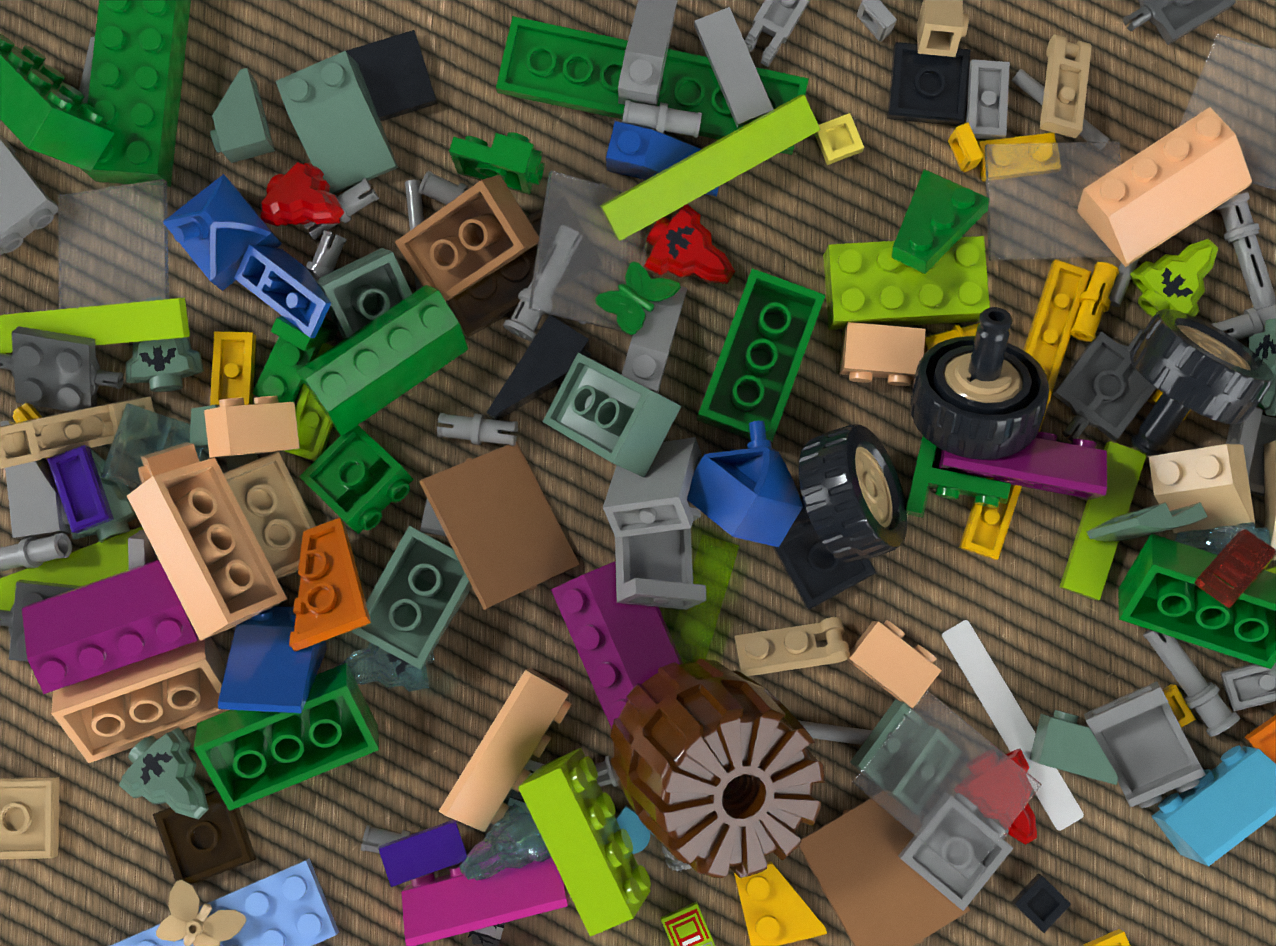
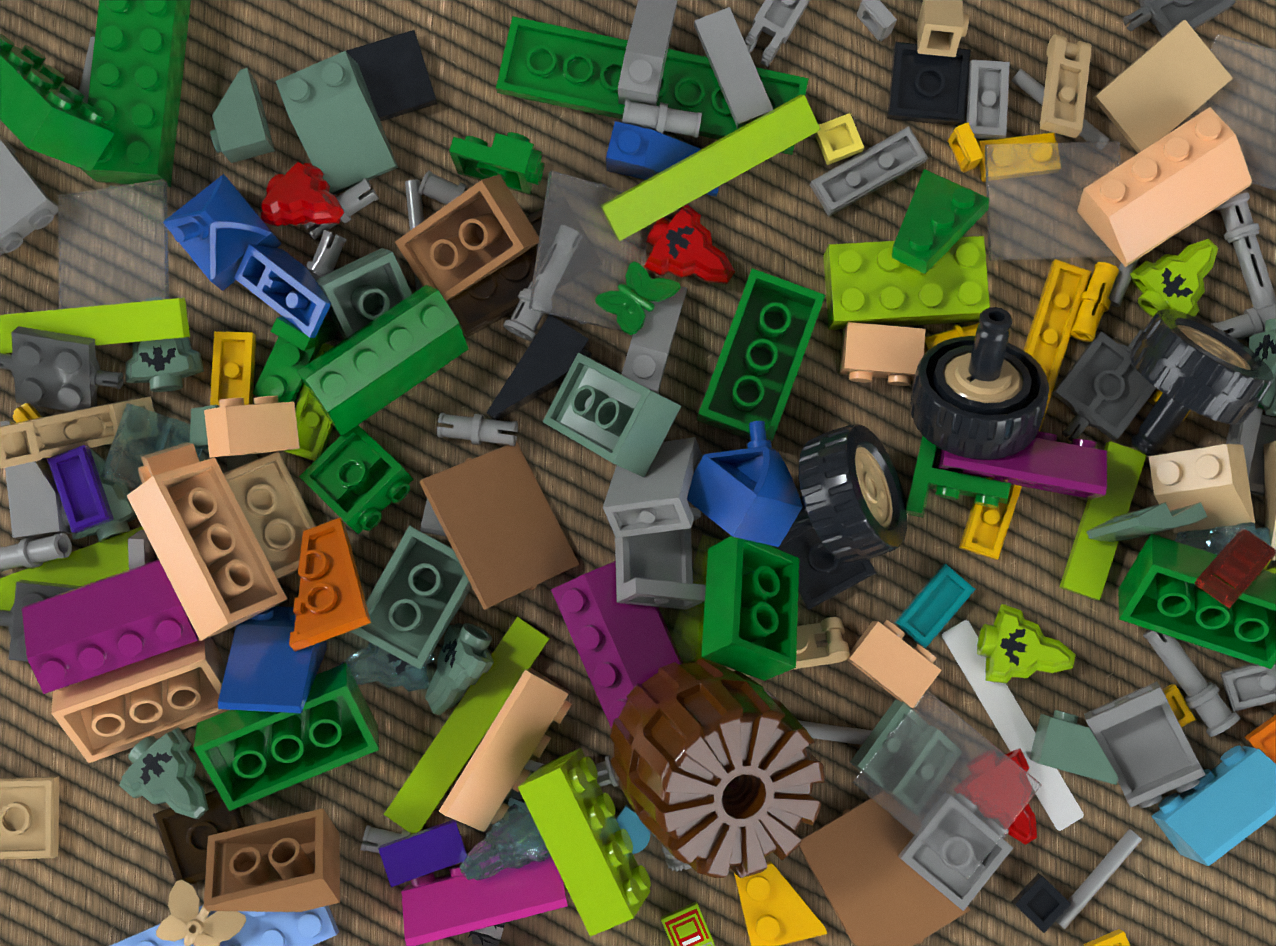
none -> medium nougat slope [204,808,340,912]
none -> lime tile [383,617,550,834]
none -> sand green rock [425,623,494,715]
none -> green brick [701,536,799,681]
none -> light grey tile [810,126,928,217]
none -> teal tile [894,564,976,648]
none -> lime rock [977,604,1076,683]
none -> light grey bar [1055,829,1142,929]
none -> tan tile [1092,20,1233,153]

